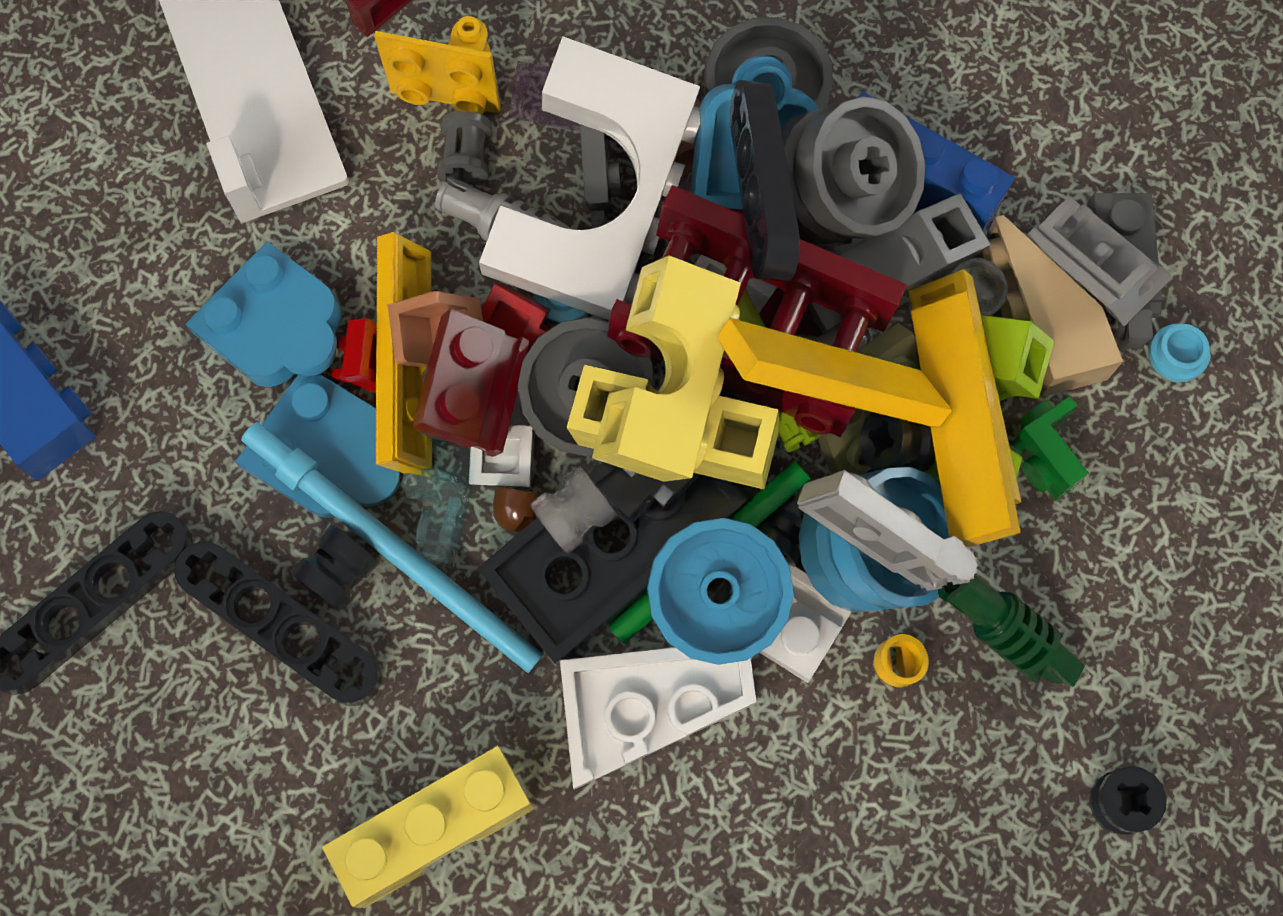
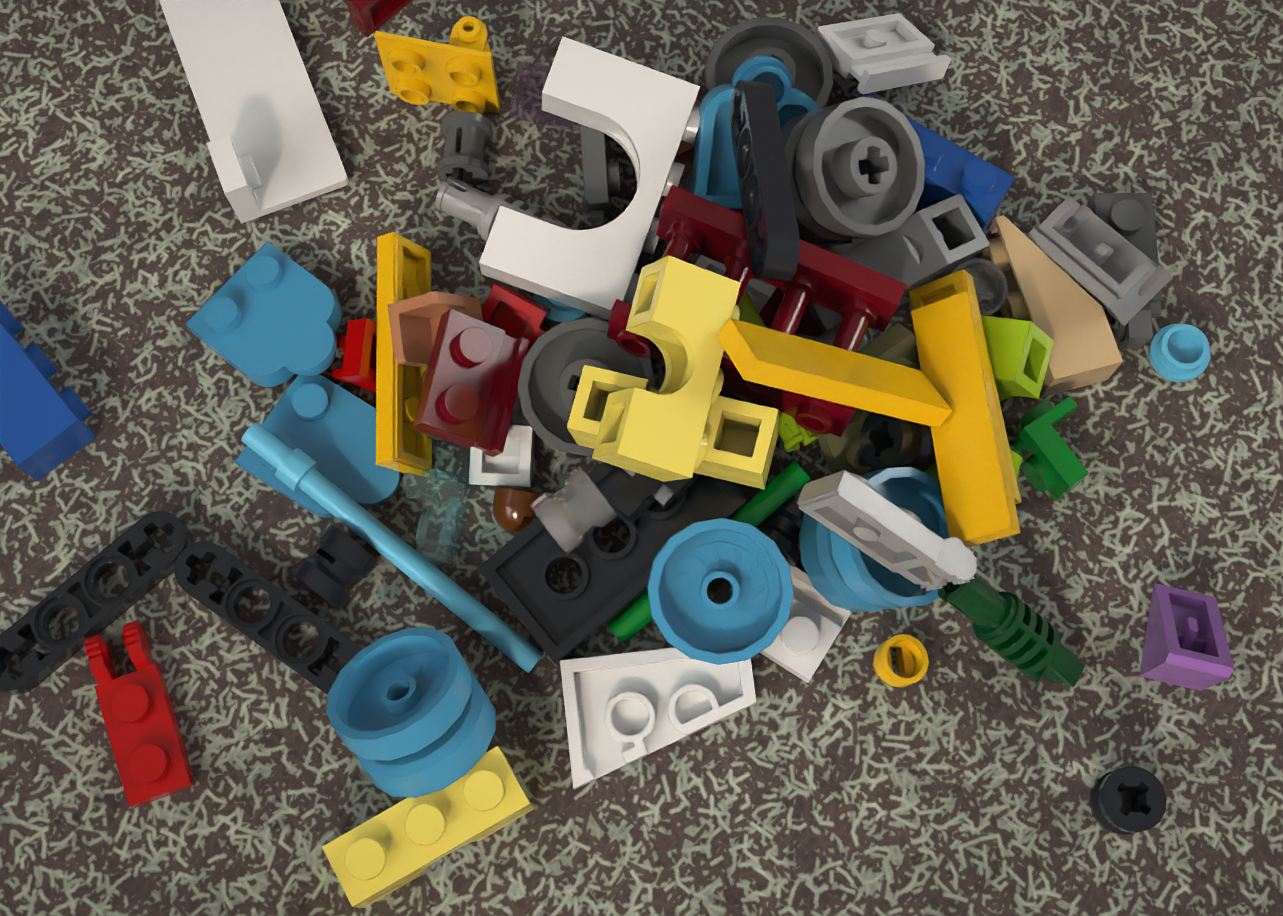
none -> red hinge [84,620,196,808]
none -> dark azure wheel [326,628,496,798]
none -> white plate [815,13,951,94]
none -> medium lavender slope [1139,583,1234,691]

